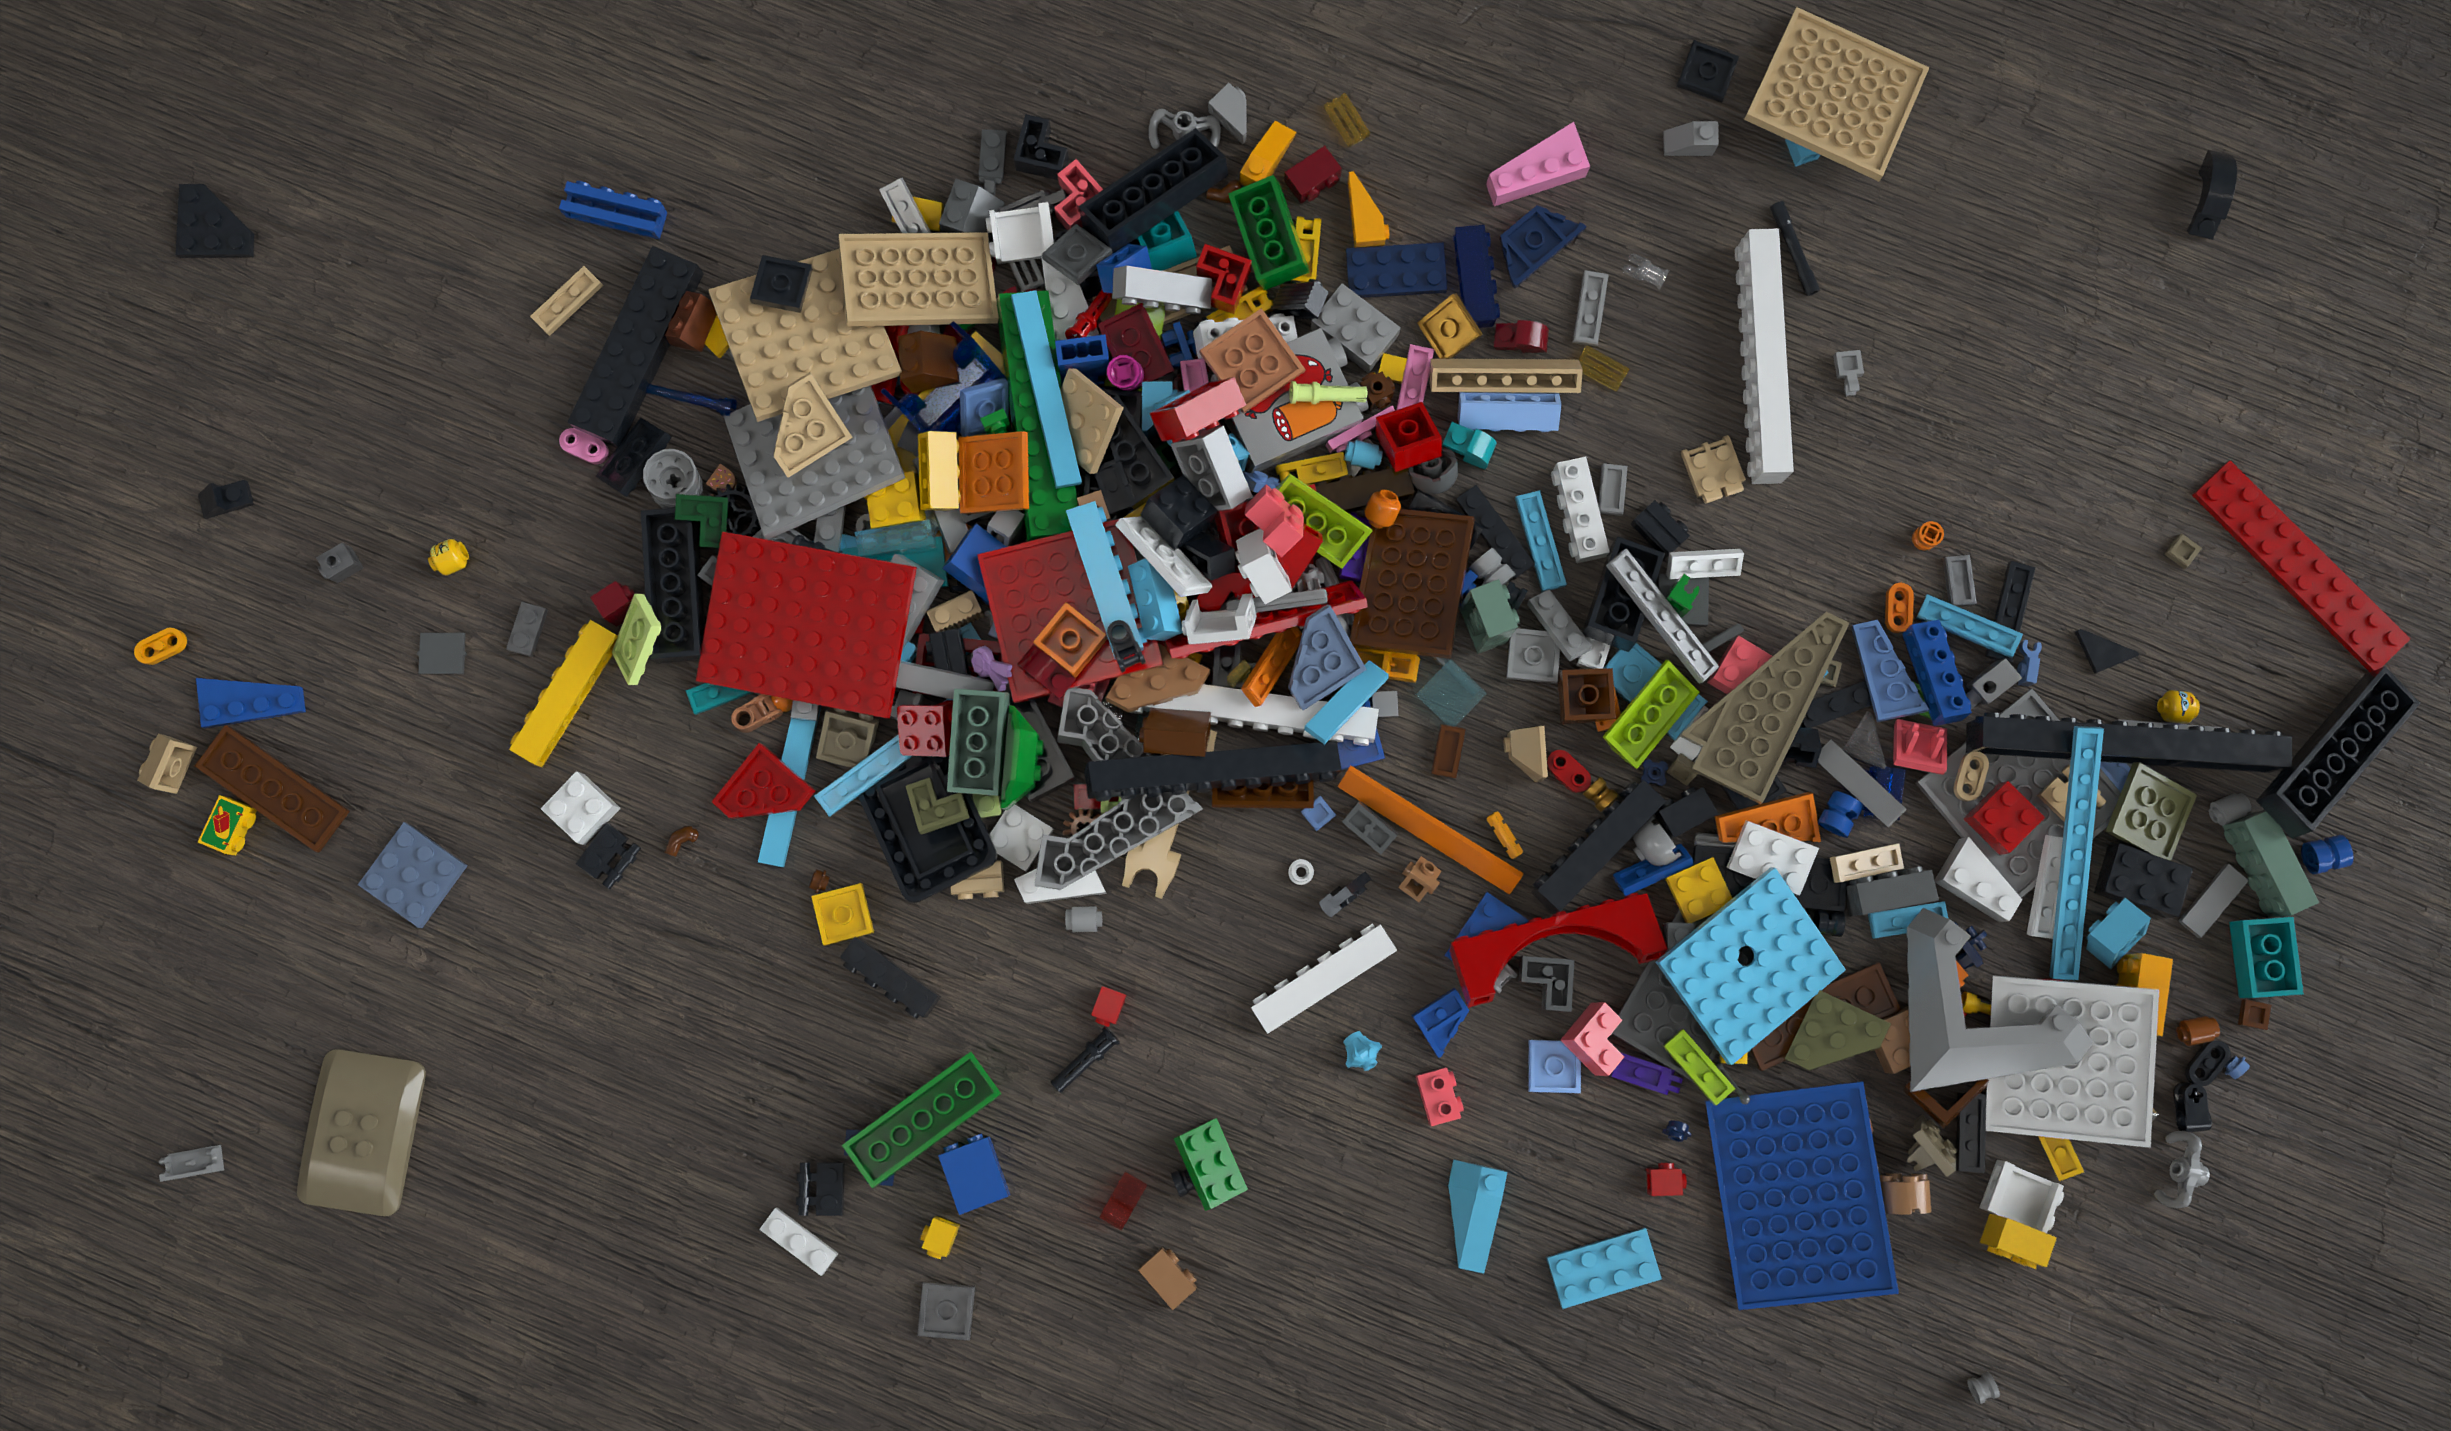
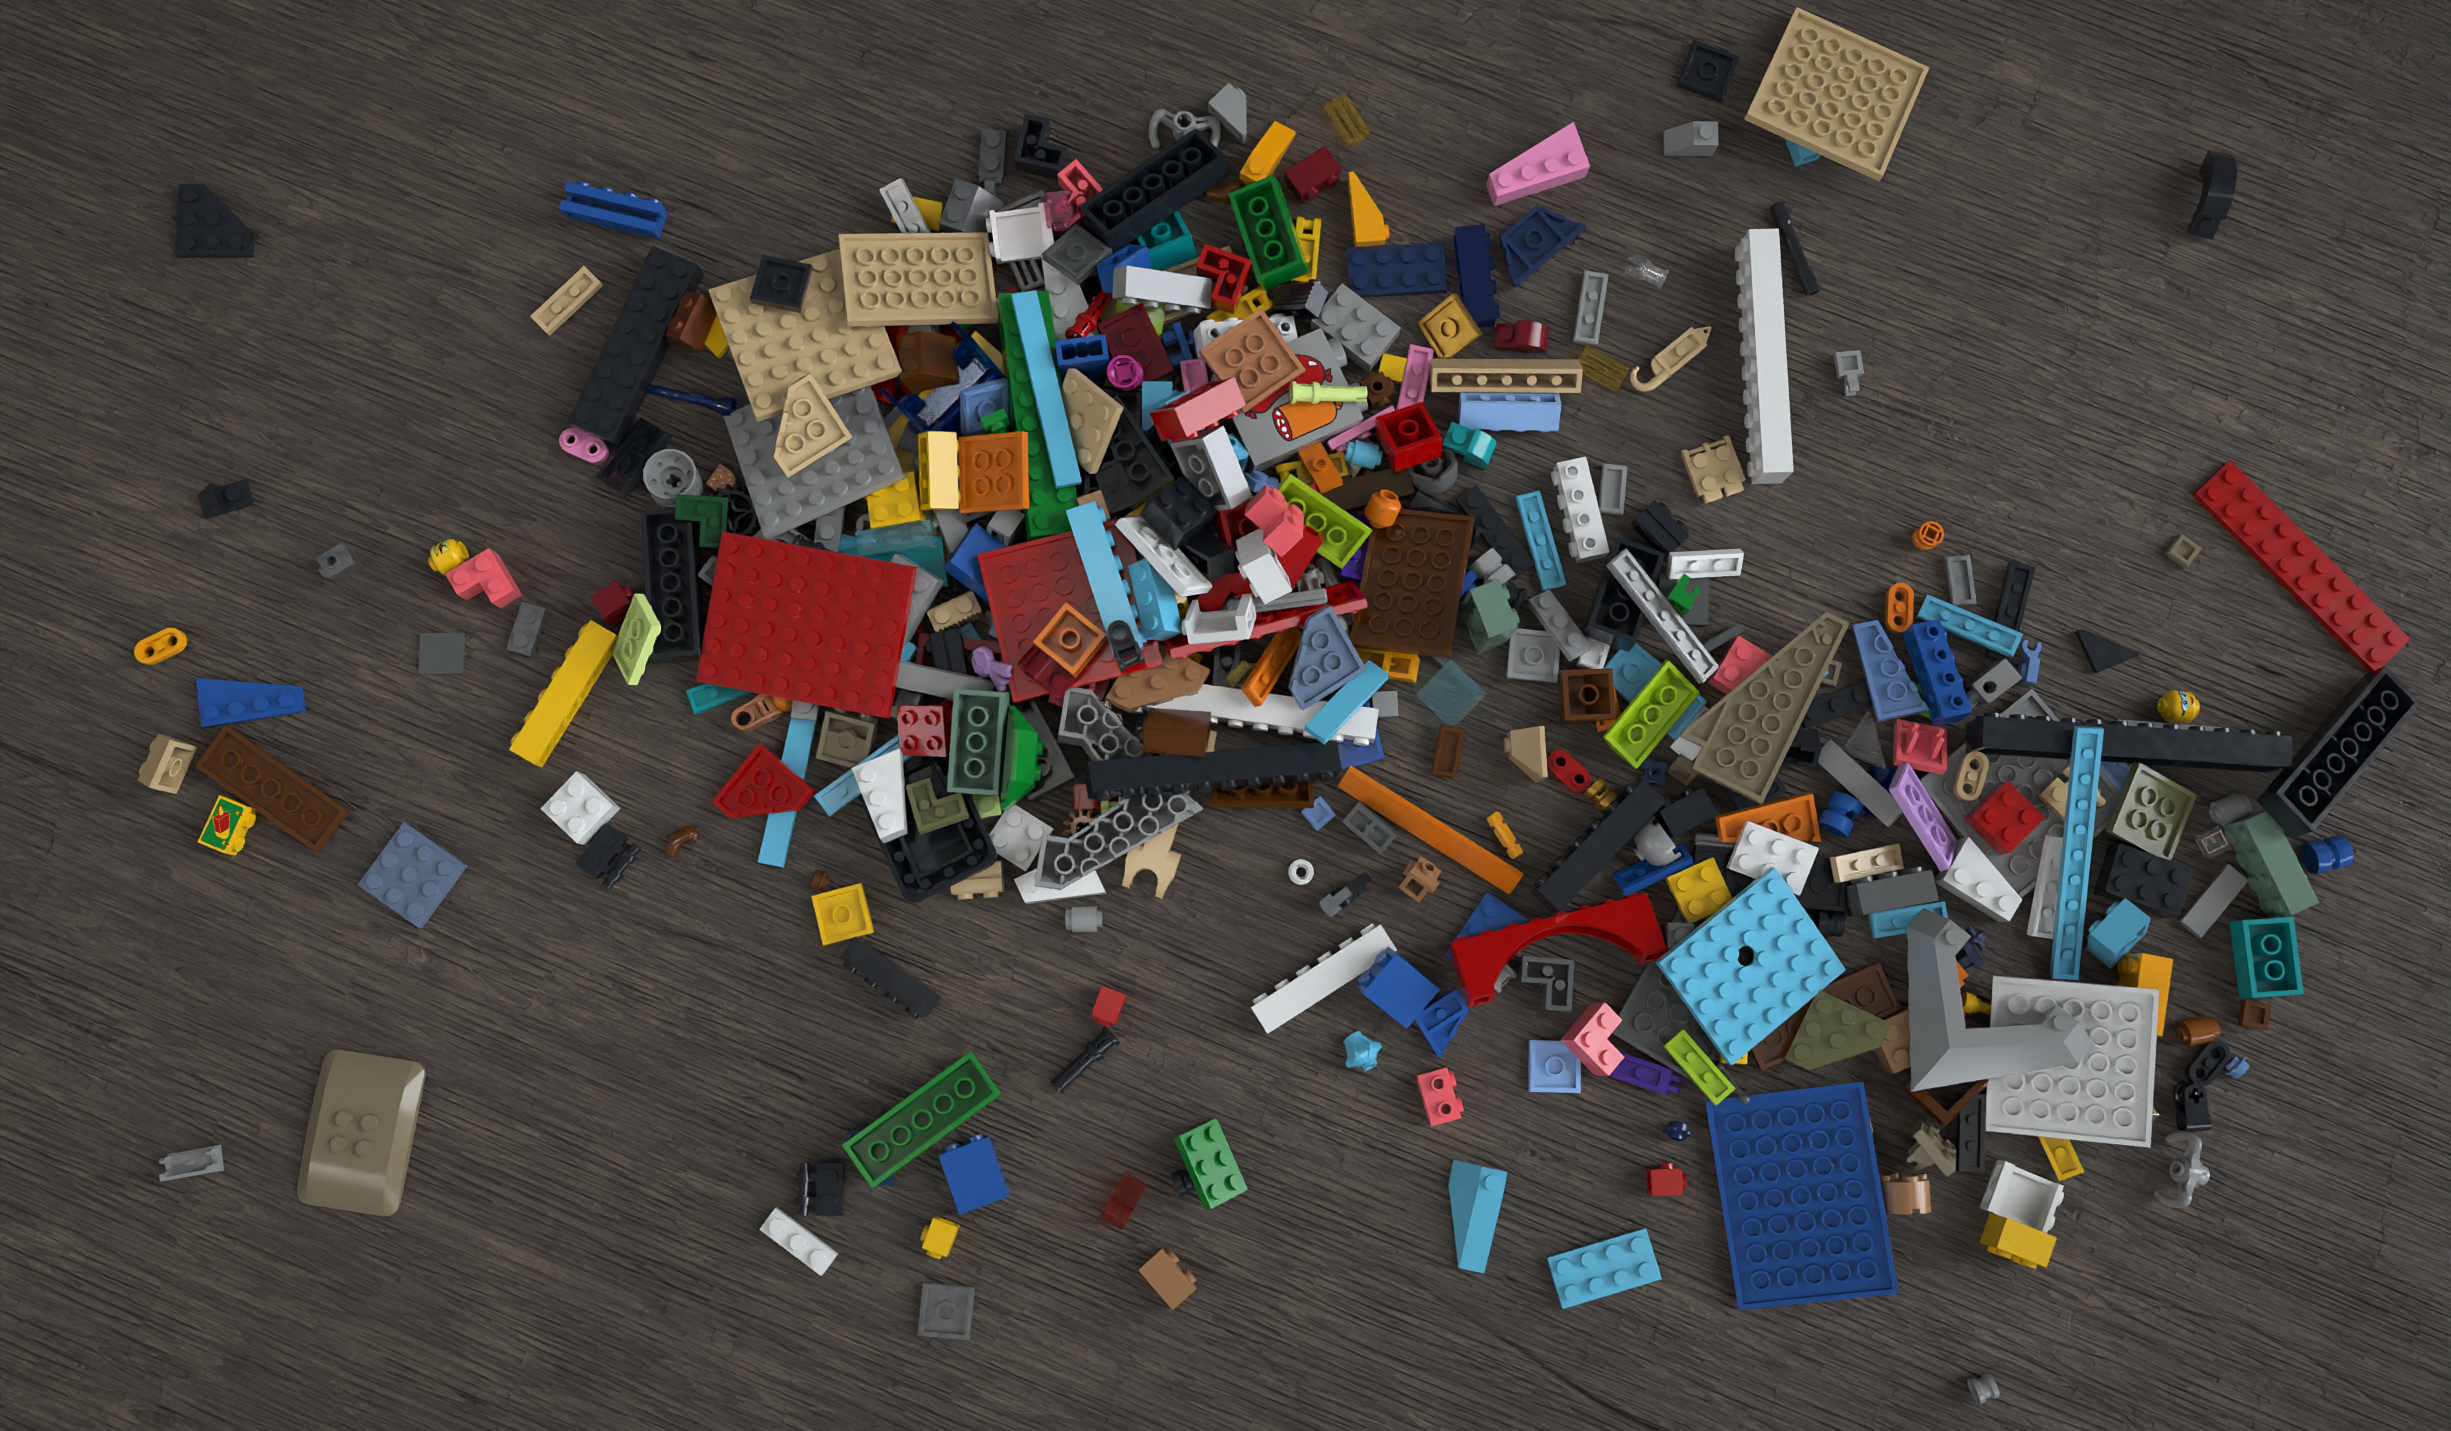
none -> coral brick [445,548,523,608]
none -> white wedge [852,748,908,843]
none -> clear pink brick [1043,190,1073,231]
none -> orange plate [1298,442,1343,494]
none -> blue brick [1356,946,1440,1029]
none -> tan plate [1630,326,1712,392]
none -> lavender tile [1889,762,1958,872]
none -> clear tile [2194,825,2232,860]

